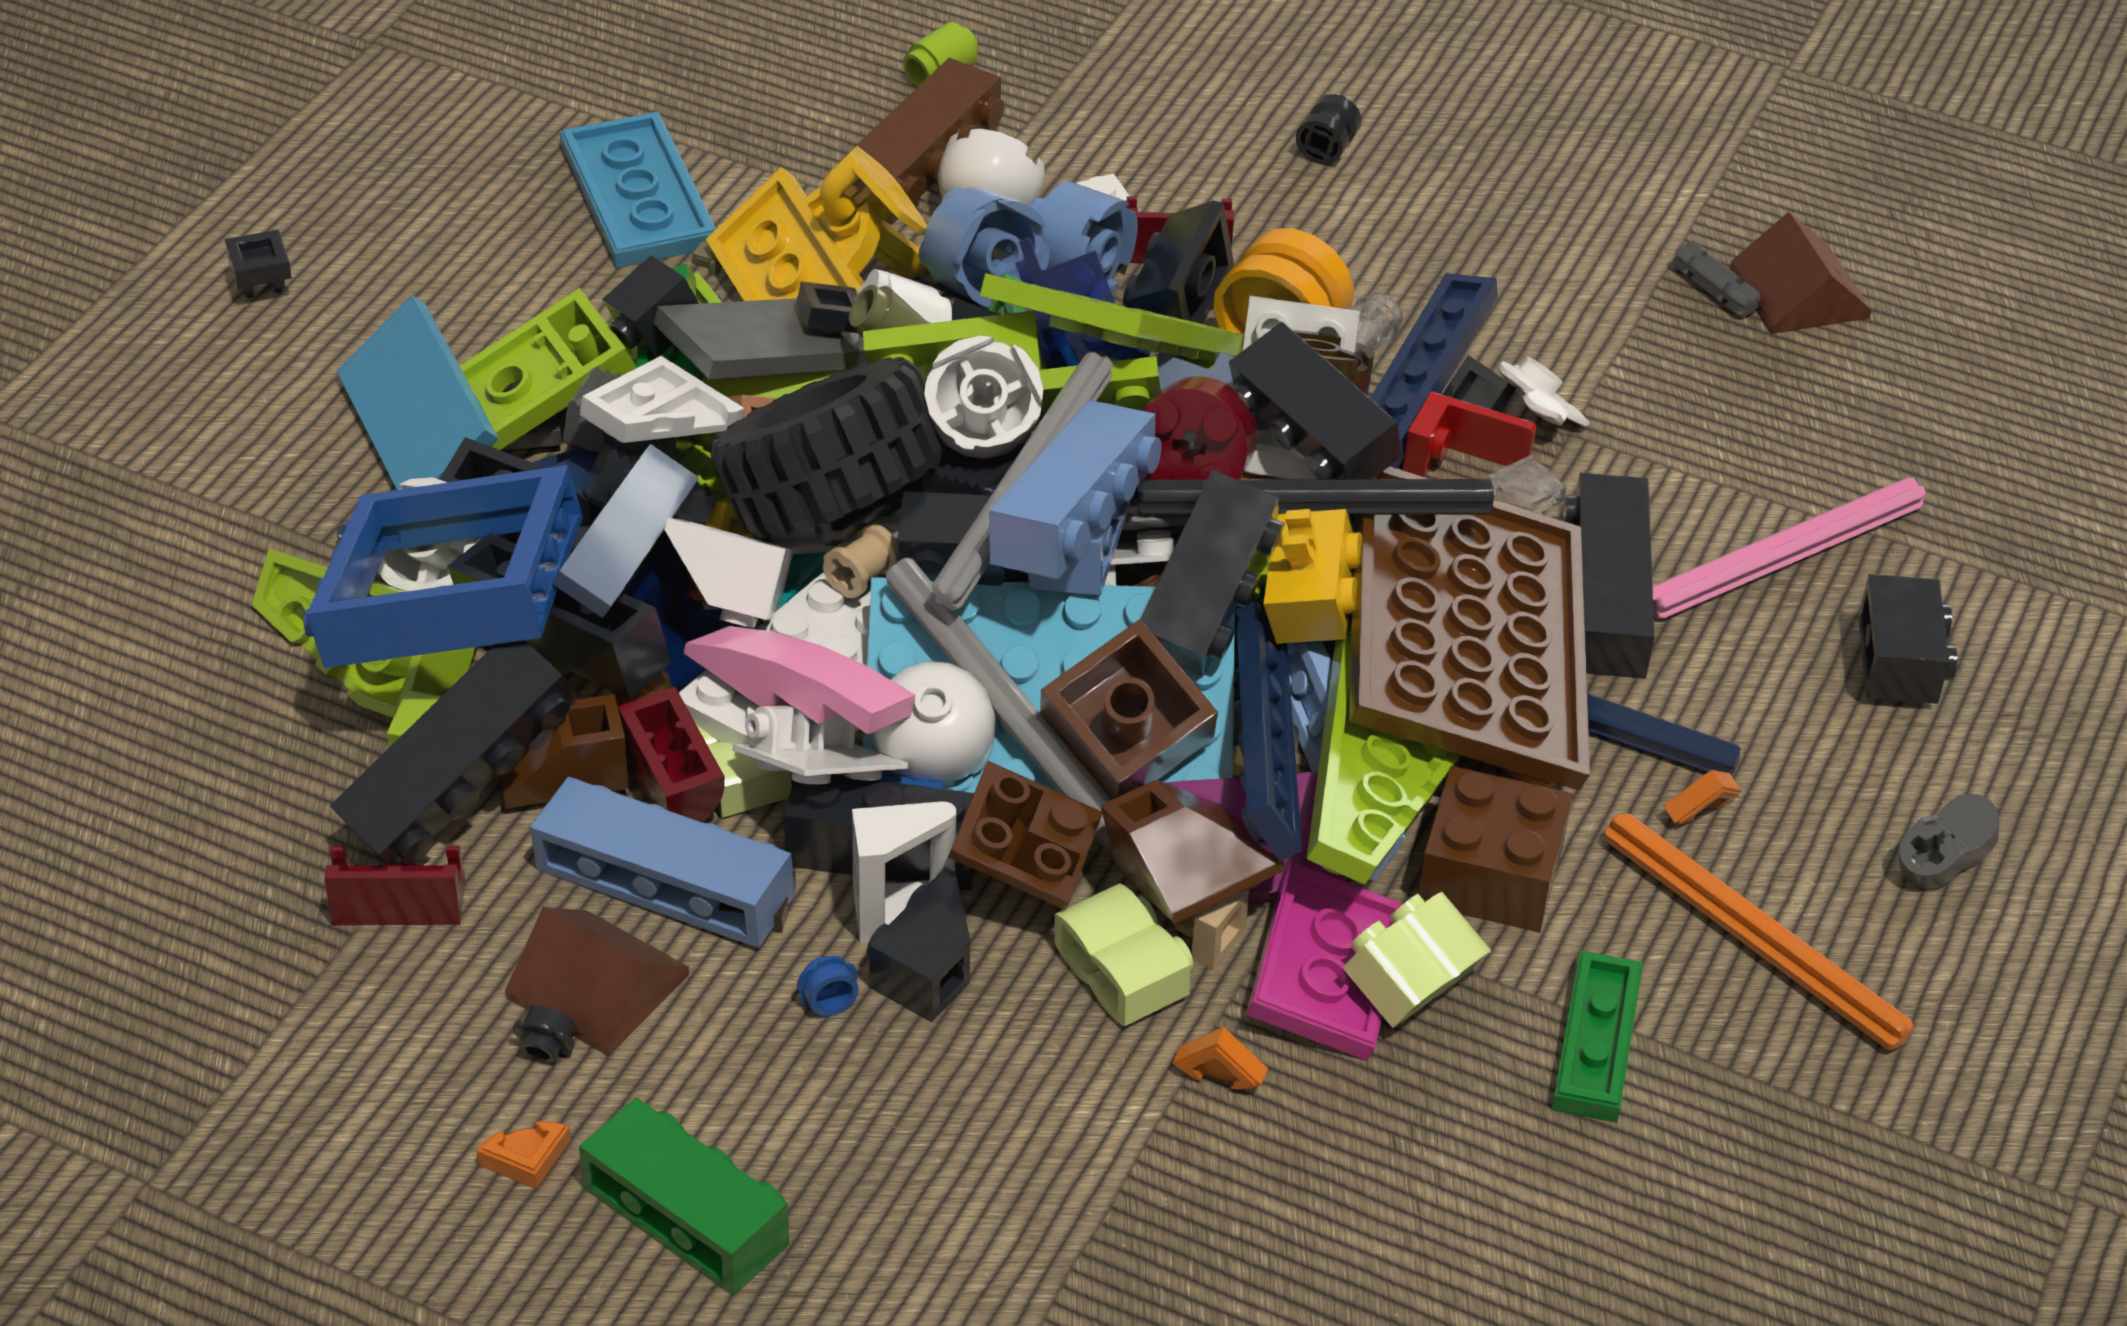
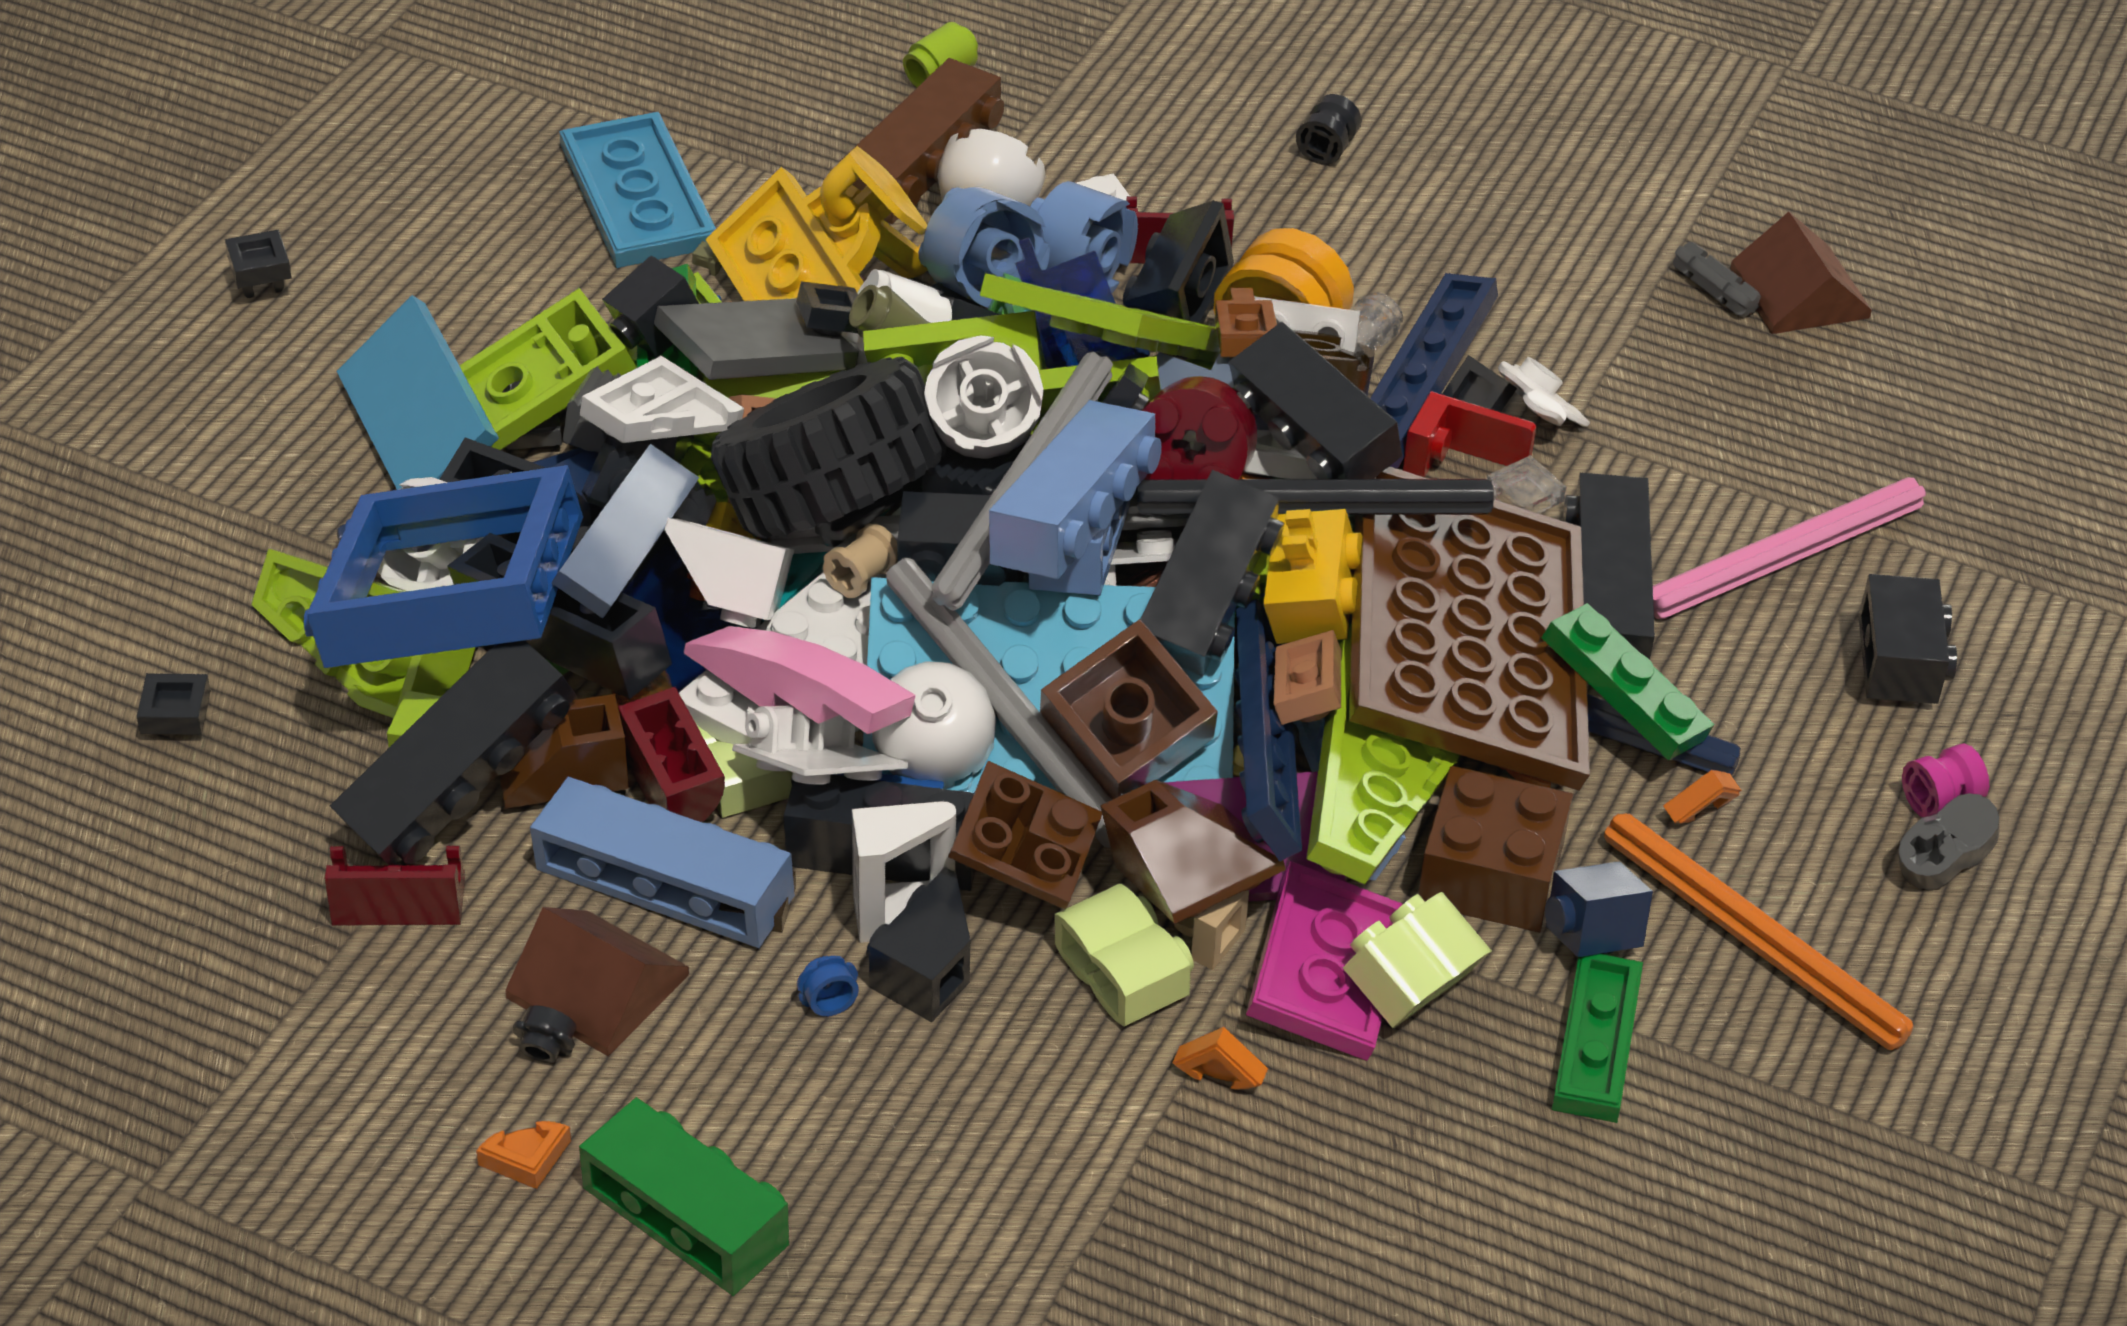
none -> black plate [137,673,211,735]
none -> black plate [1102,363,1149,411]
none -> dark orange hinge [1215,288,1277,357]
none -> nougat plate [1274,630,1341,725]
none -> green plate [1541,603,1715,761]
none -> dark blue brick [1545,861,1653,957]
none -> dark pink wheel [1902,743,1990,817]

